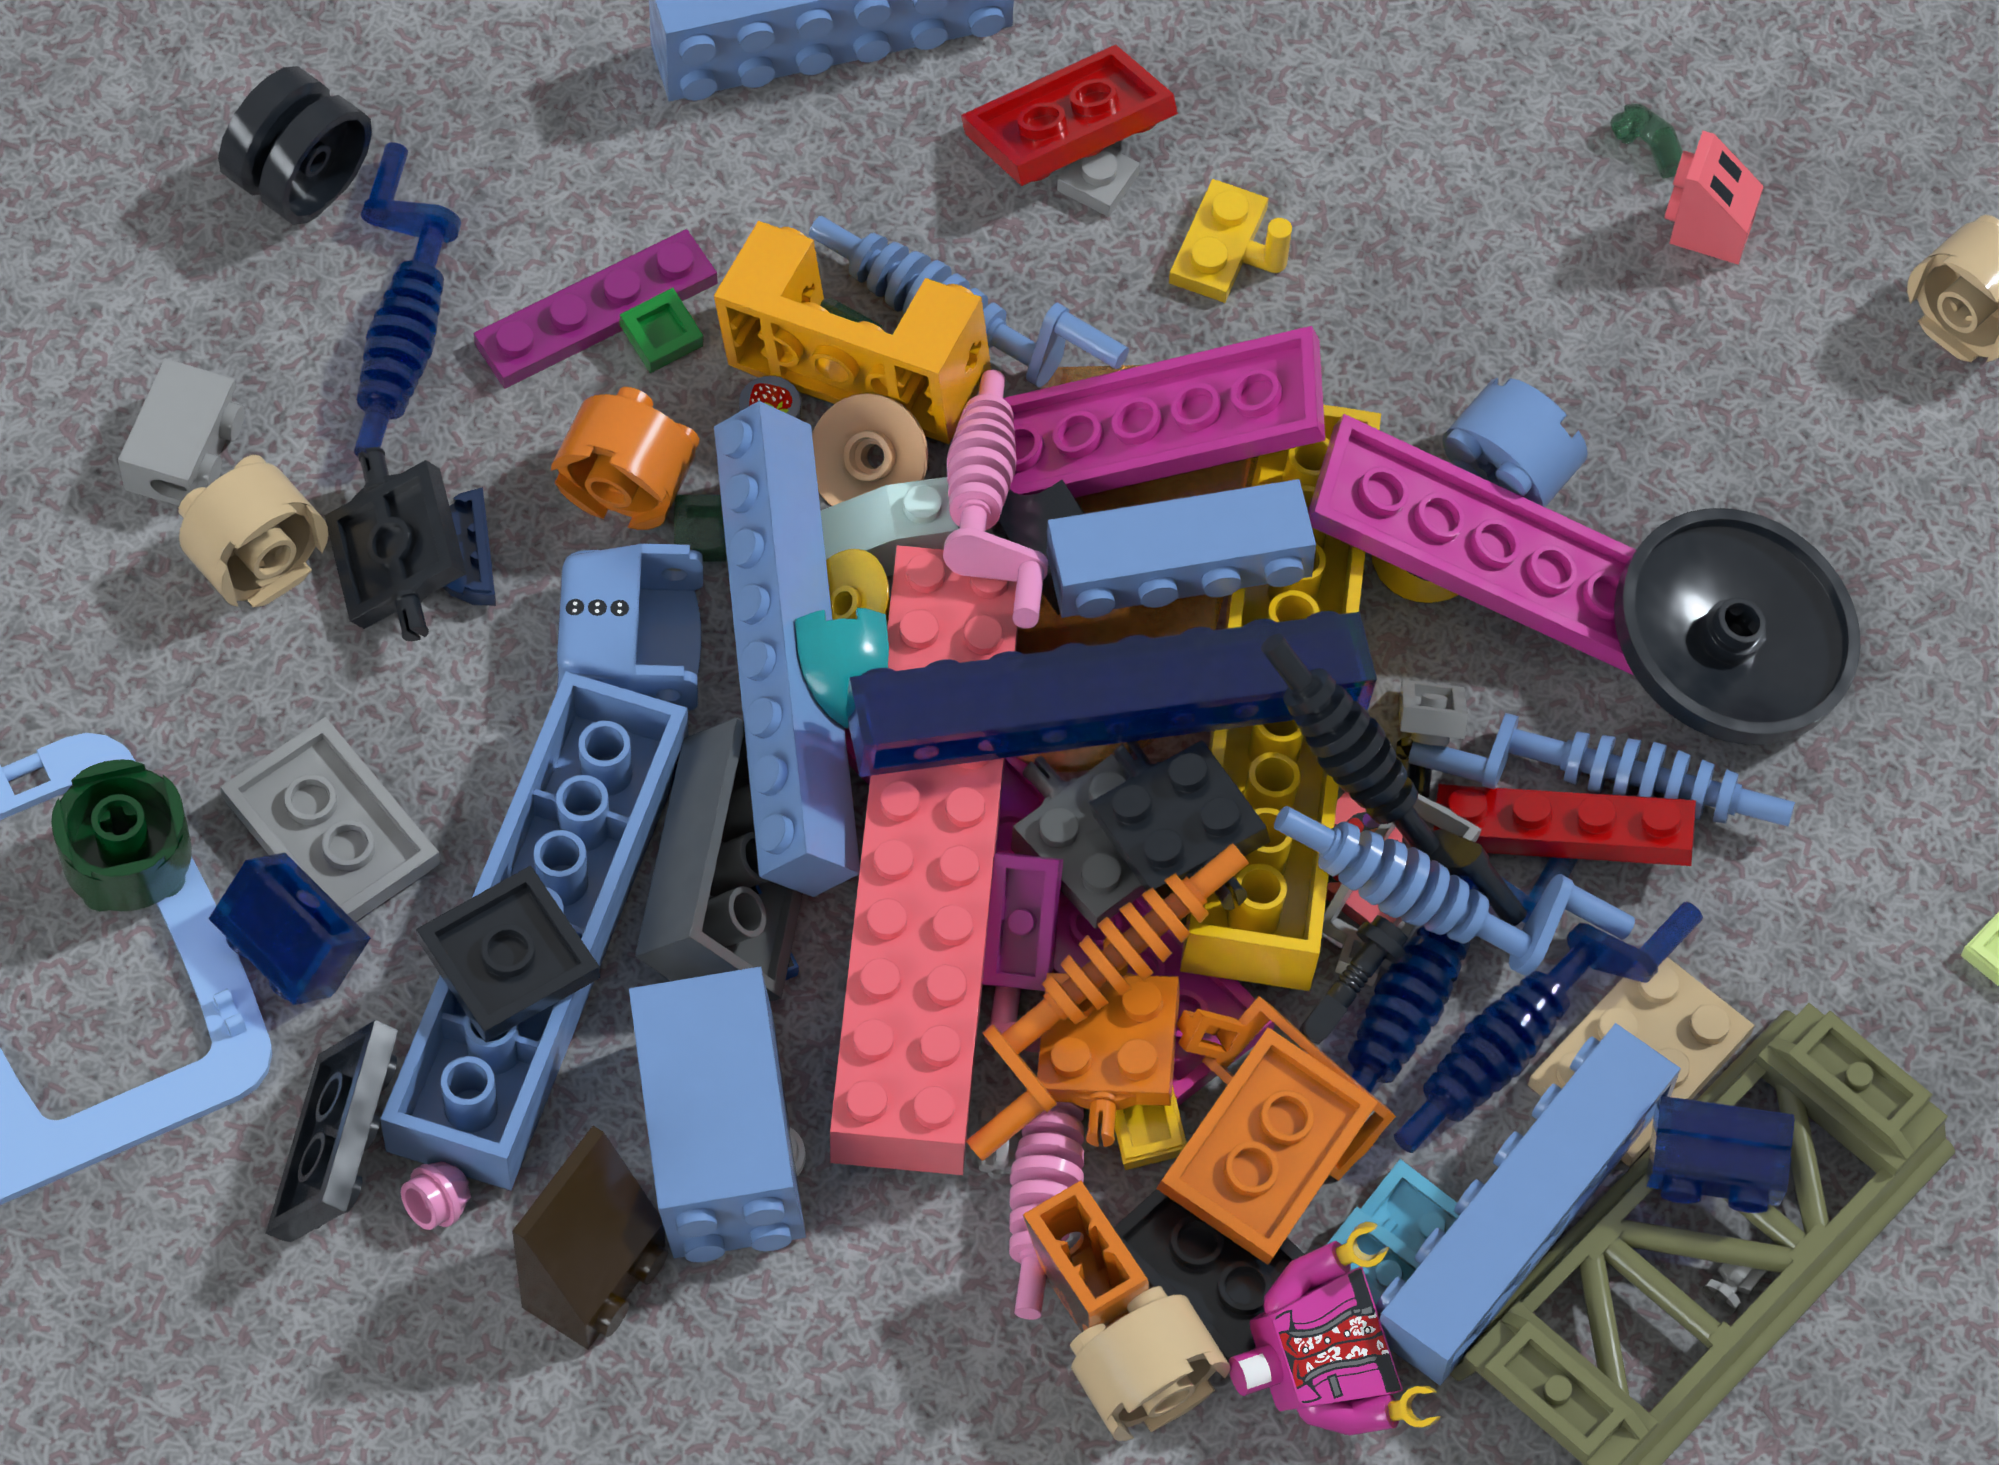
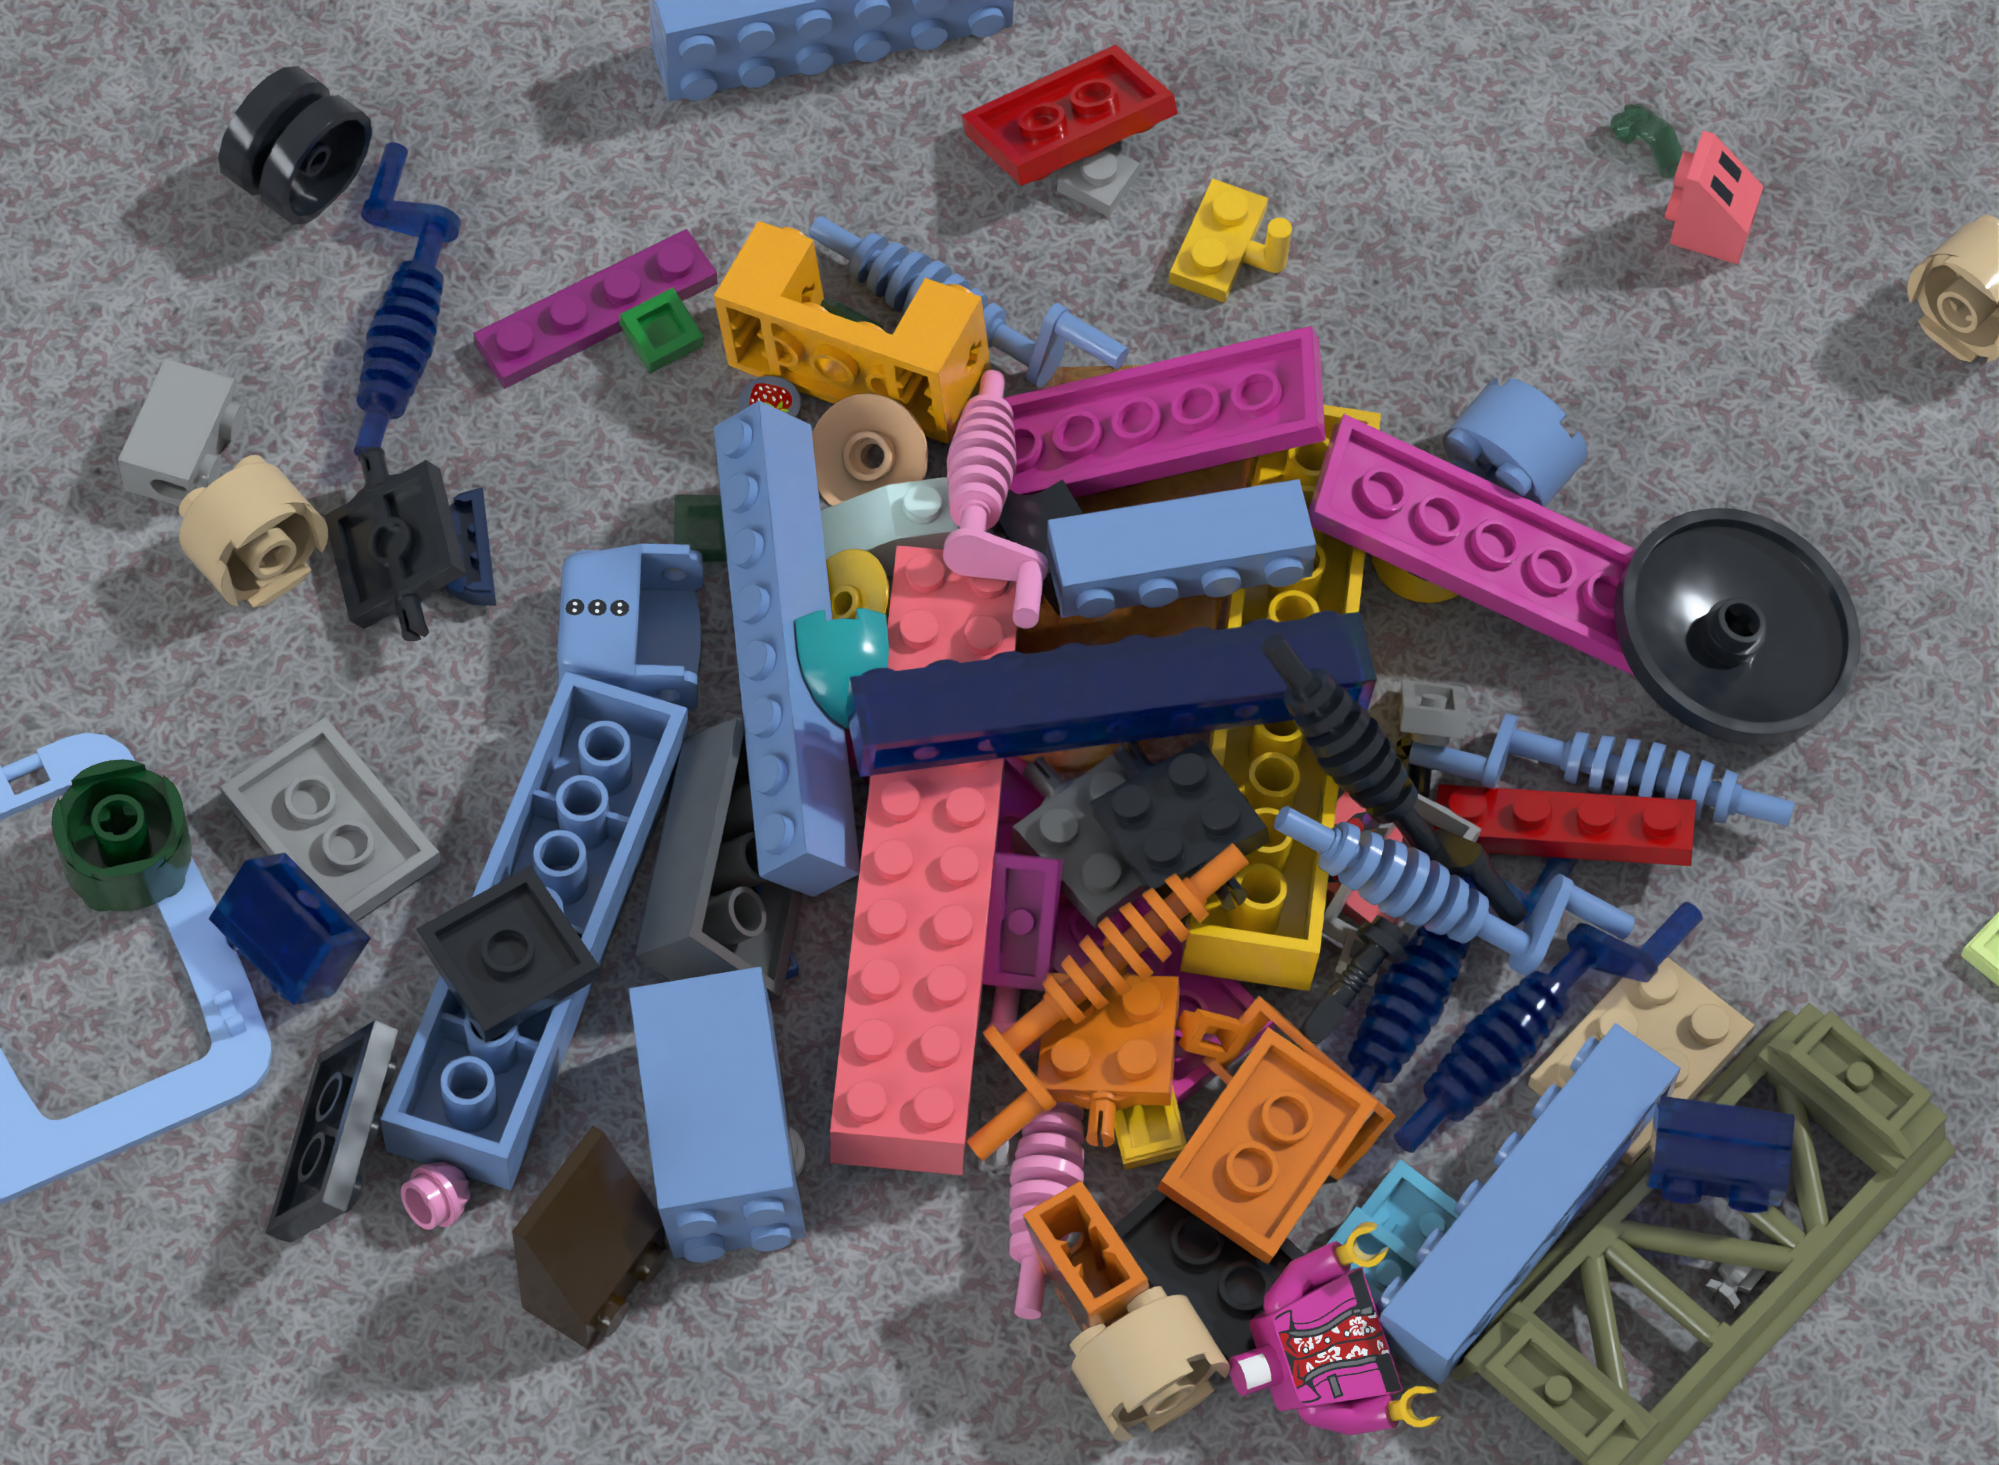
orange brick [551,387,700,530] -> none

